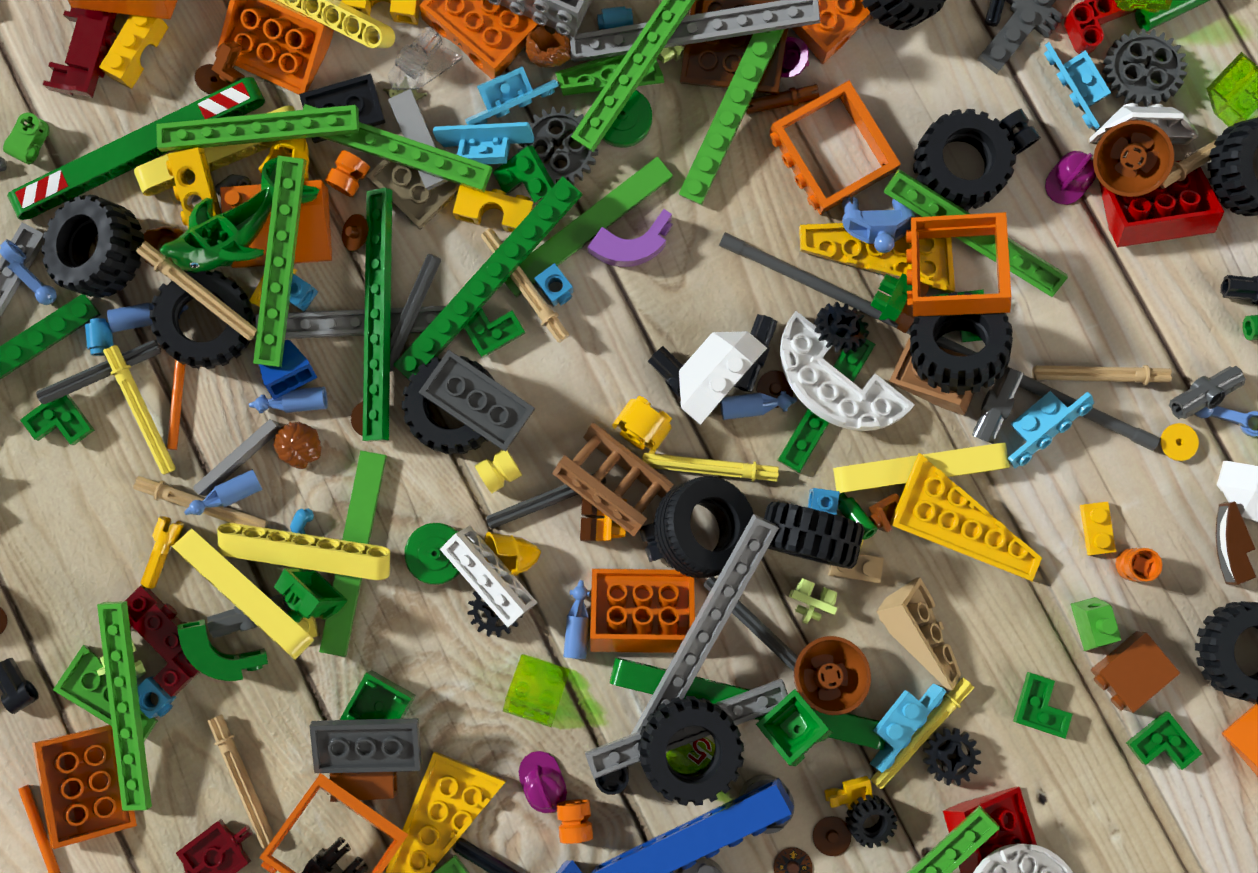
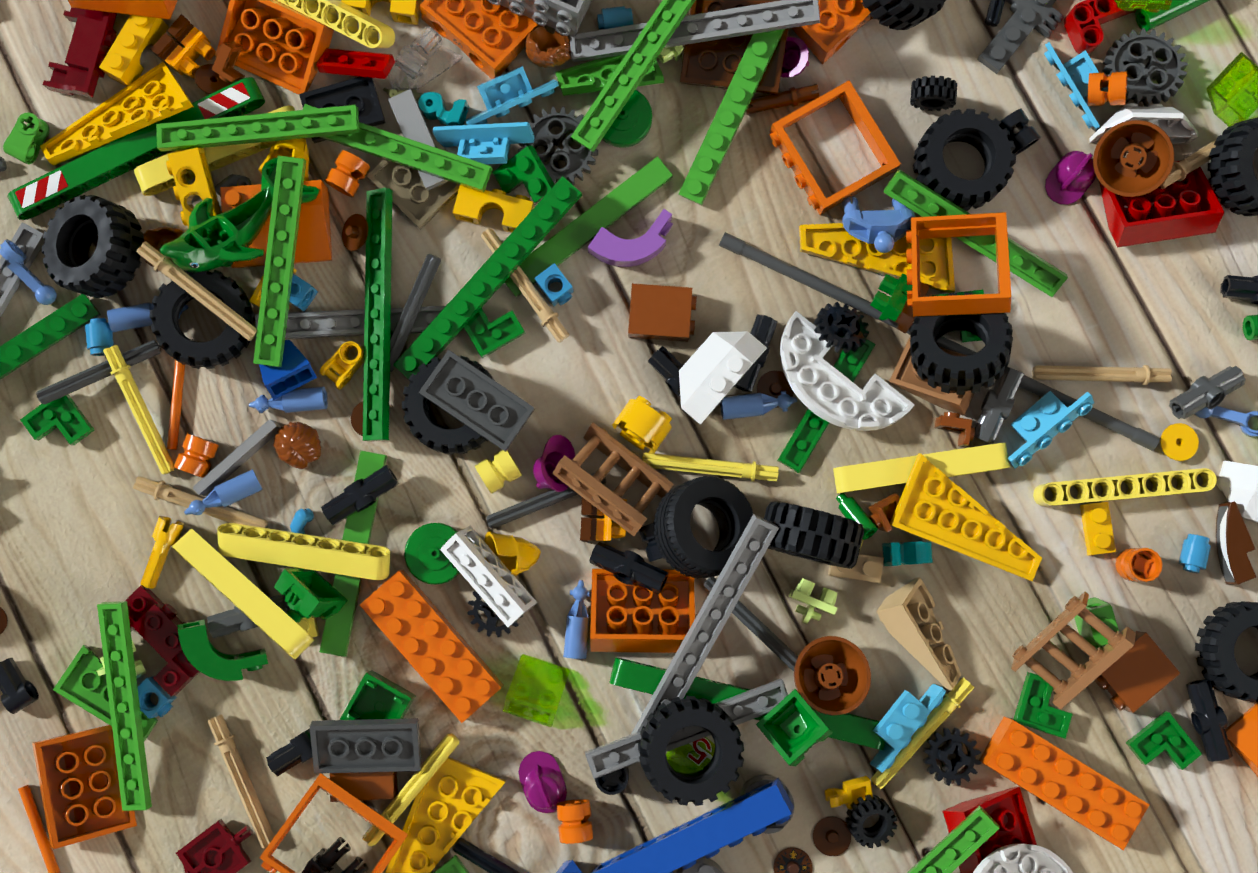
dark azure brick [808,488,840,515] -> none
none -> yellow wing [40,61,194,166]
none -> light orange hips [150,14,216,78]
none -> orange wheel [174,433,219,478]
none -> black piece [266,728,313,777]
none -> red plate [316,48,395,79]
none -> yellow piece [319,341,364,390]
none -> black piece [321,465,399,526]
none -> orange brick [360,570,504,723]
none -> light yellow axle [363,733,460,847]
none -> teal leg [418,92,470,126]
none -> magenta piece [533,435,575,492]
none -> black piece [589,542,669,594]
none -> dark orange brick [628,283,697,342]
none -> teal leg [882,541,933,566]
none -> black tyre [910,75,957,111]
none -> dark orange bracket [935,412,975,447]
none -> orange brick [979,716,1150,851]
none -> medium nougat fence [1011,592,1136,710]
none -> light yellow beam [1033,468,1217,507]
none -> orange wheel [1088,72,1127,106]
none -> dark azure brick [1179,534,1211,573]
none -> black piece [1186,679,1233,762]

